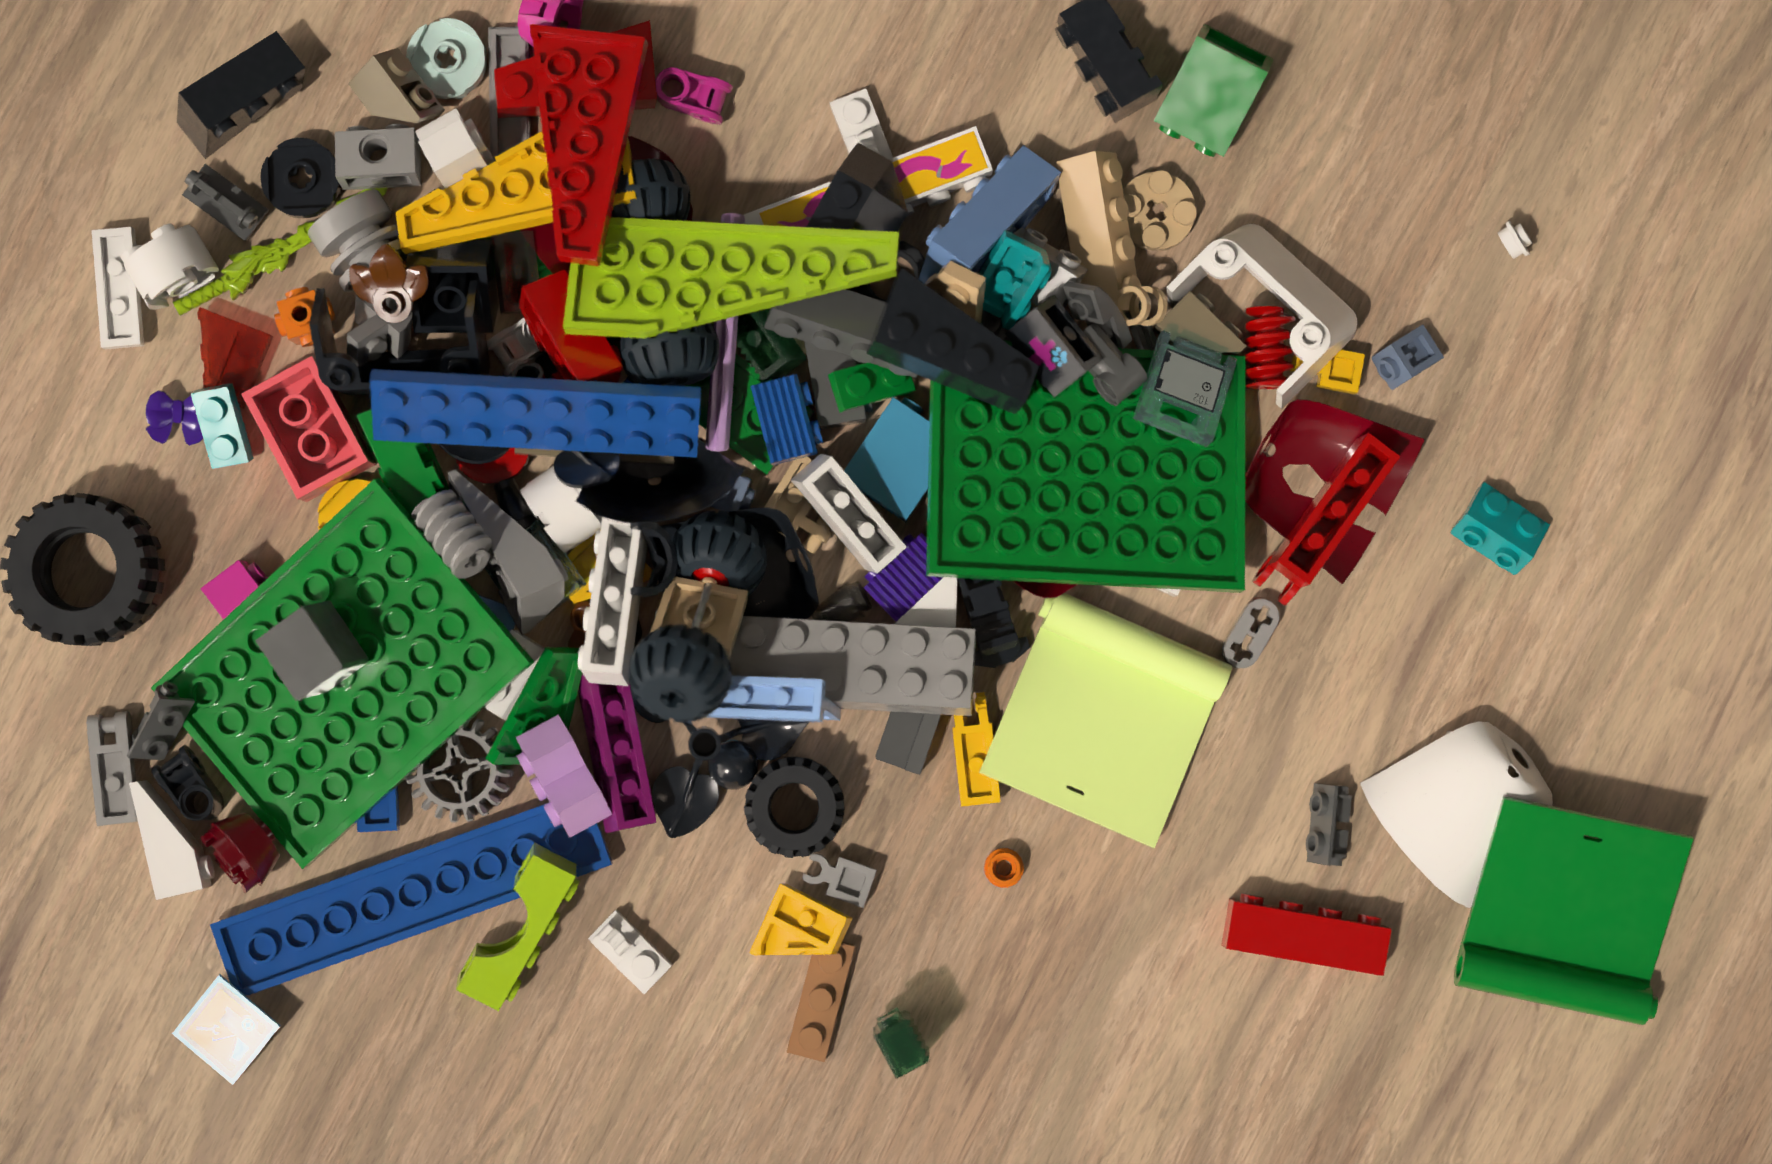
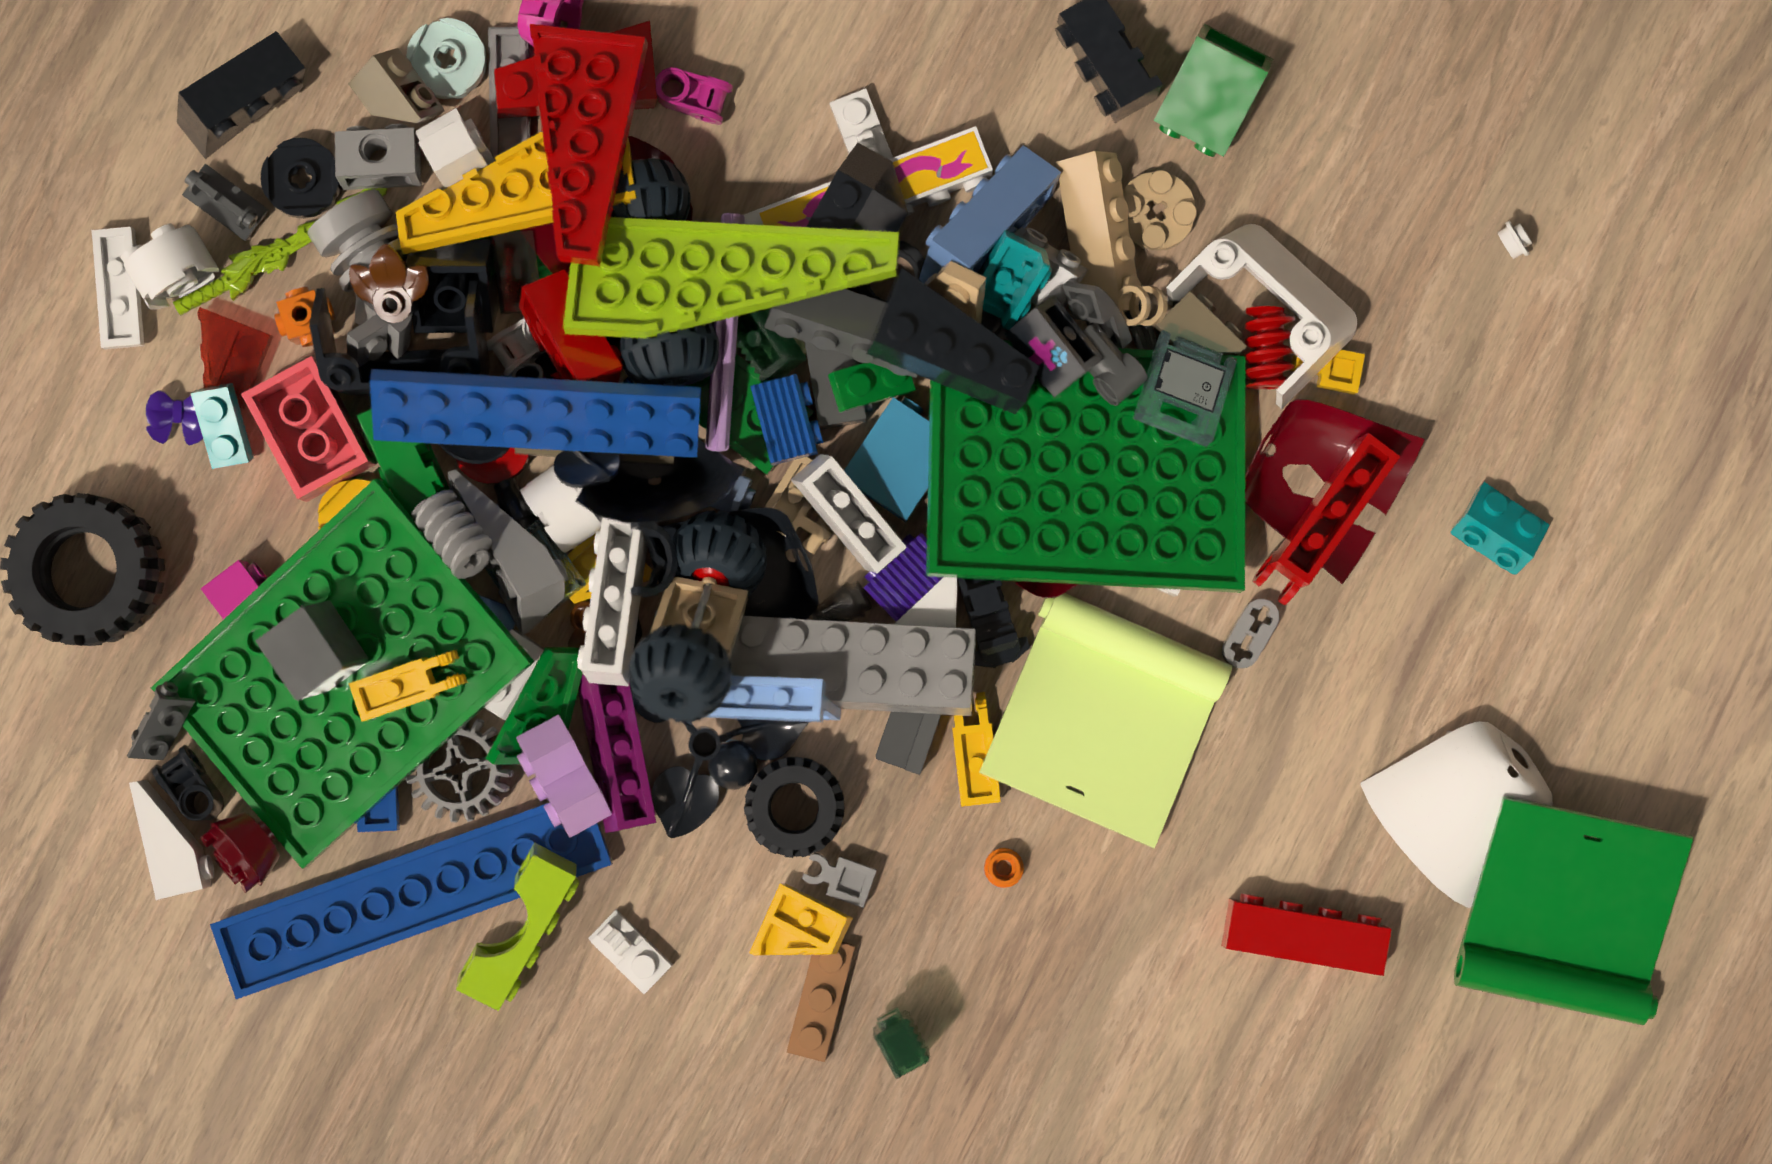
light grey plate [86,711,138,826] -> none
piece [172,975,281,1085] -> none
dark grey hinge [1306,783,1353,866] -> none
sand blue bracket [1372,325,1444,390] -> none
none -> yellow hinge [349,650,467,722]

